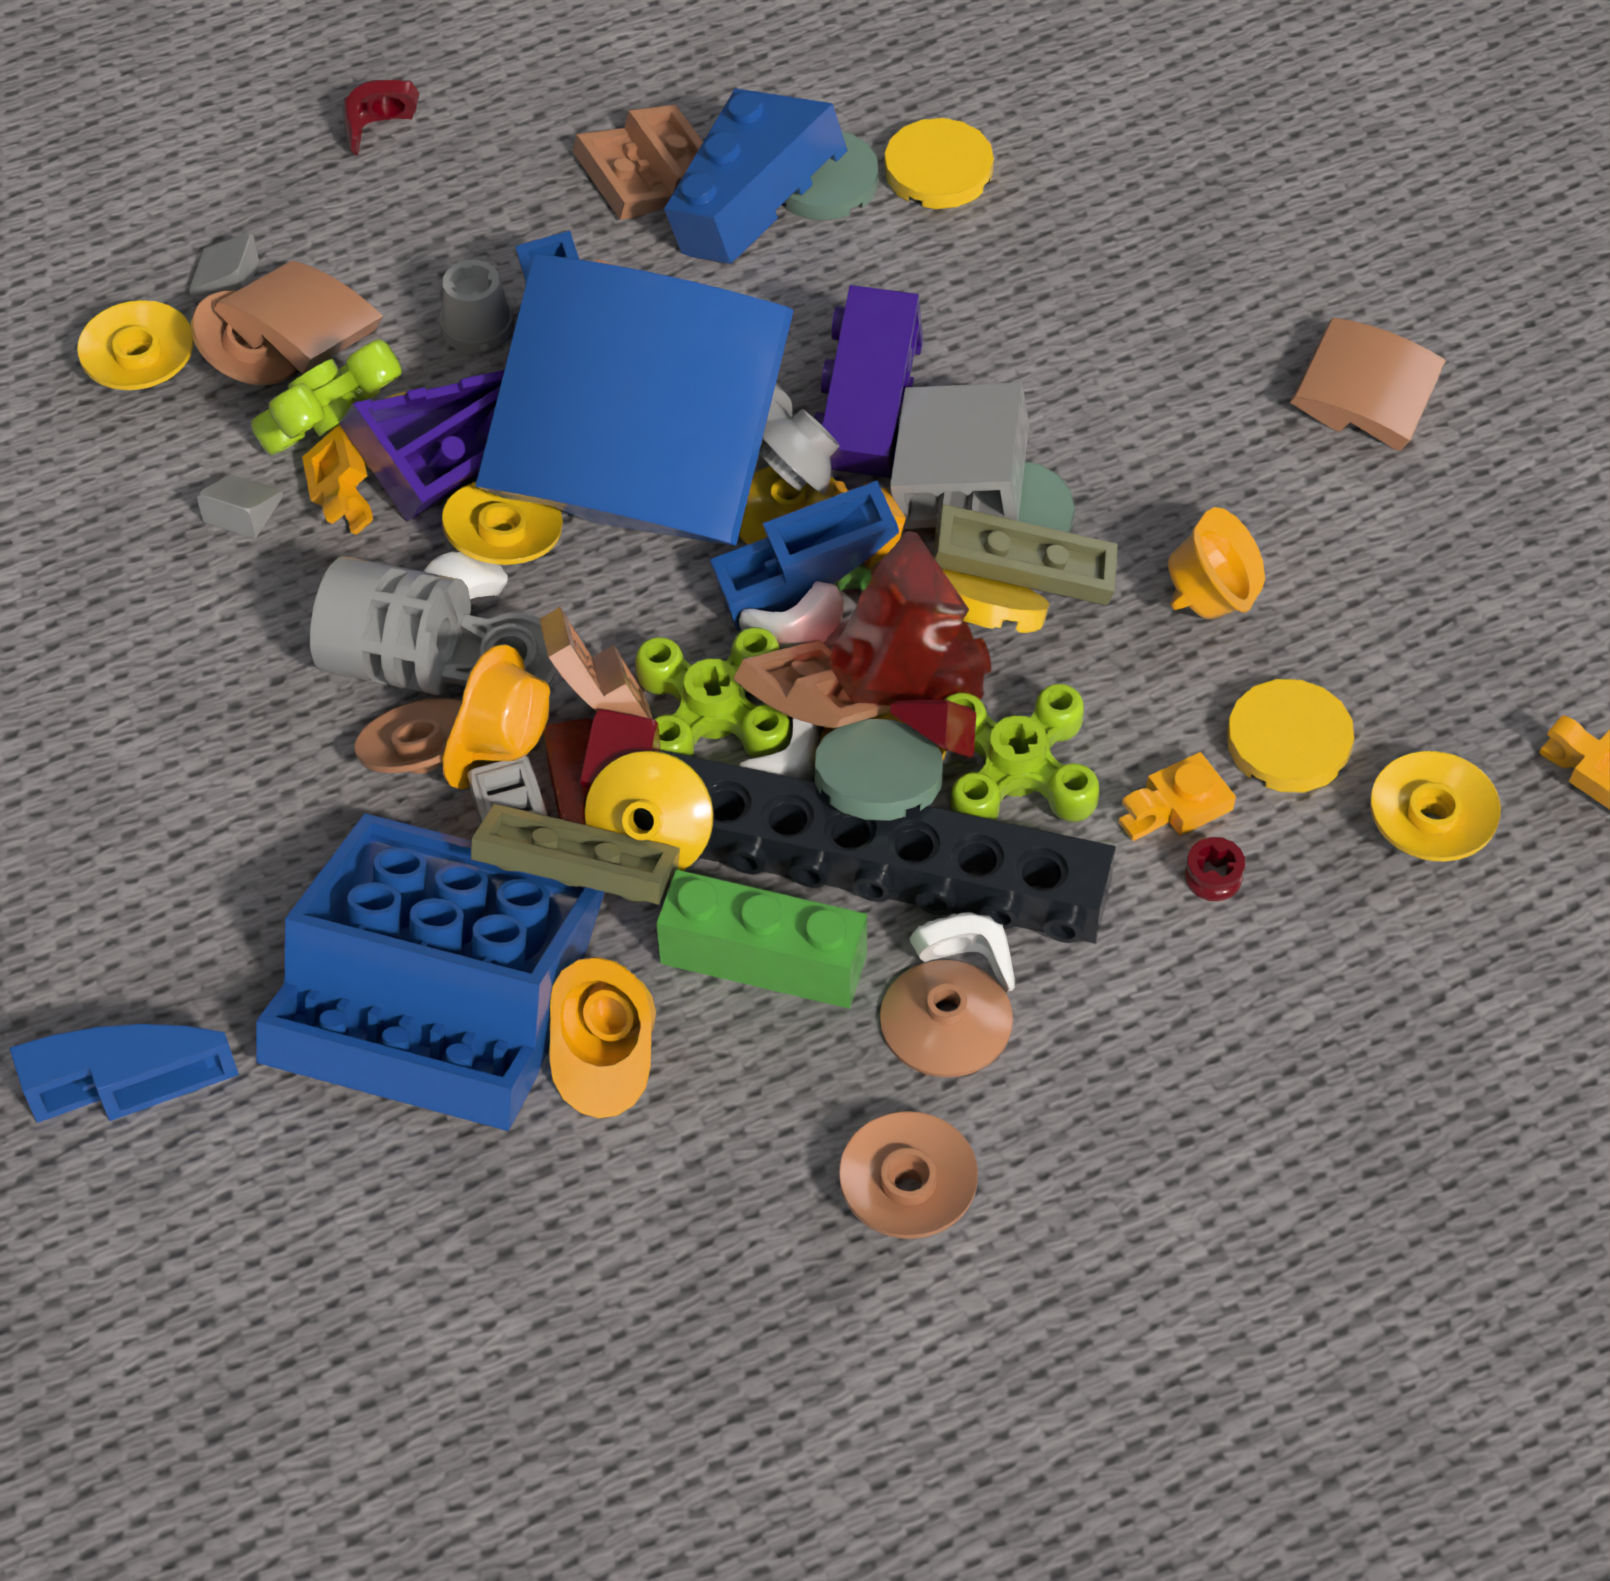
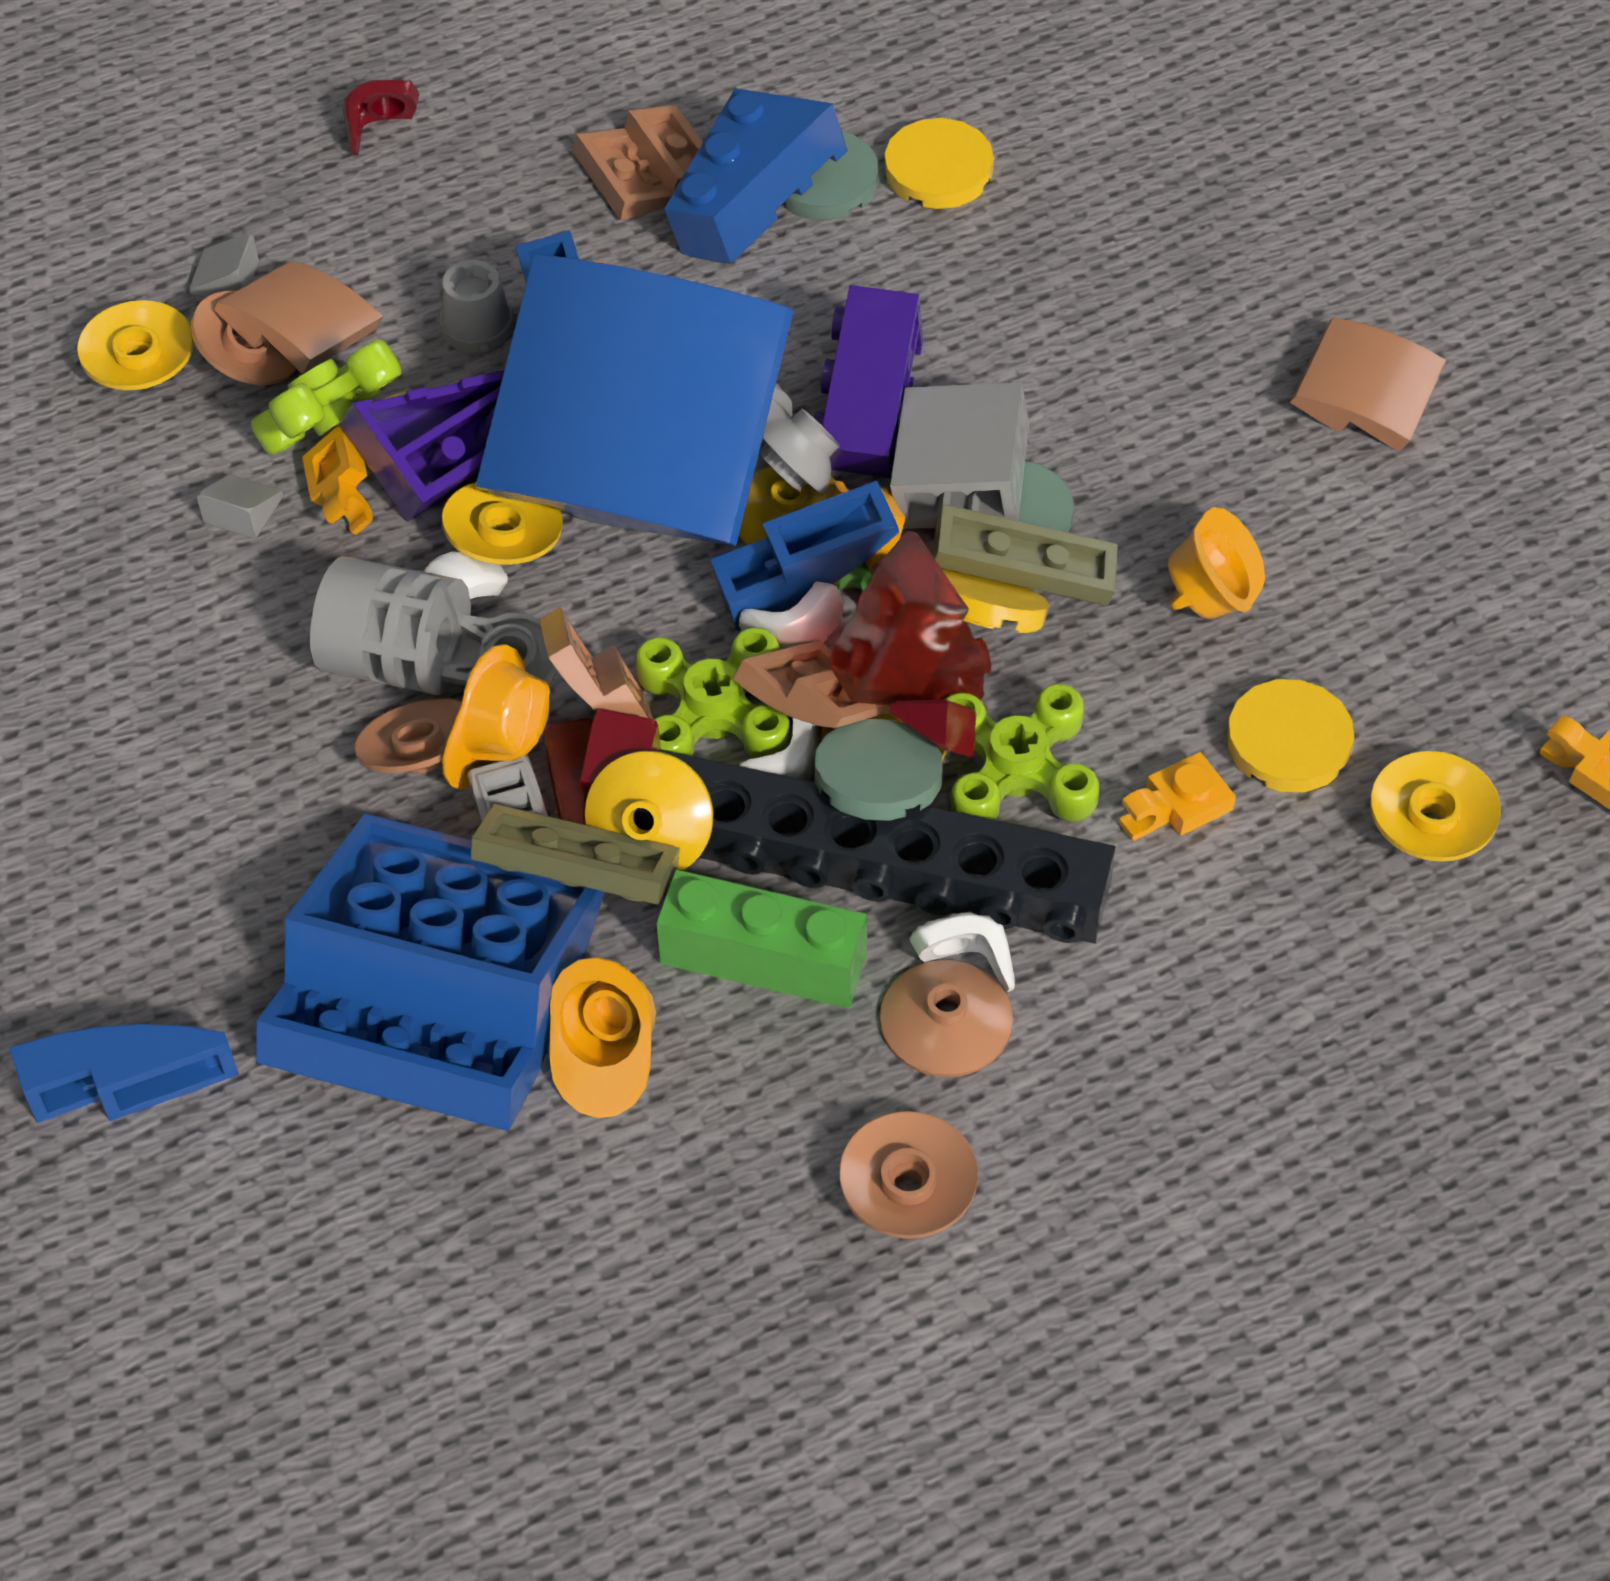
dark red bush [1185,837,1245,901] -> none

